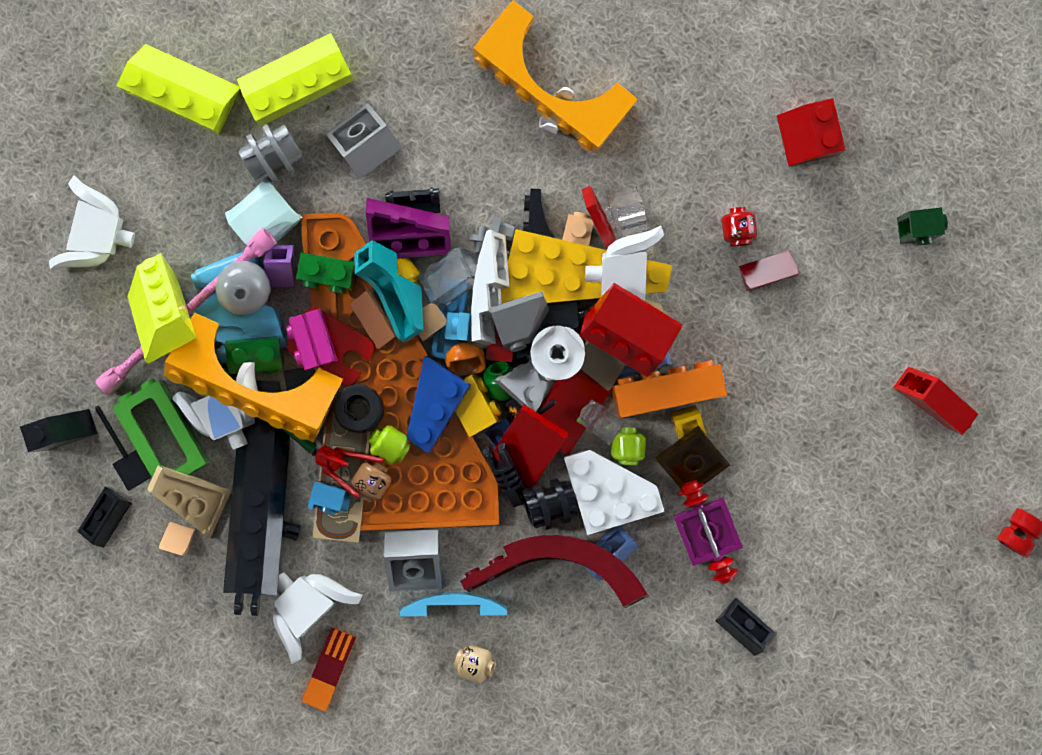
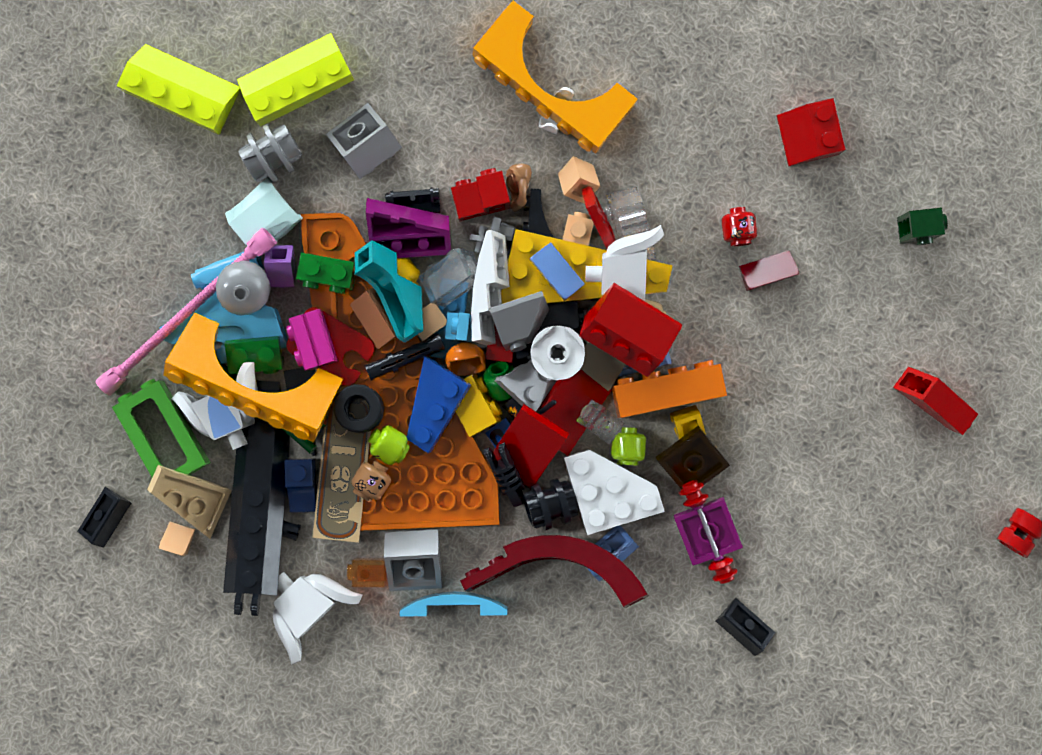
black slope [20,409,98,452] -> none
white torso [49,175,135,271] -> none
black piece [95,406,151,491] -> none
neon yellow slope [127,253,197,364] -> none
tile [301,626,357,712] -> none
dark azure brick [307,481,351,514] -> none
red plant [315,446,385,498] -> none
tan head [454,645,496,684] -> none
none -> dark blue arch [285,458,317,513]
none -> clear orange brick [347,558,386,587]
none -> black pin [364,334,445,381]
none -> red brick [451,168,510,222]
none -> medium nougat piece [506,164,532,212]
none -> medium blue slope [530,242,585,301]
none -> light nougat panel [558,156,600,204]

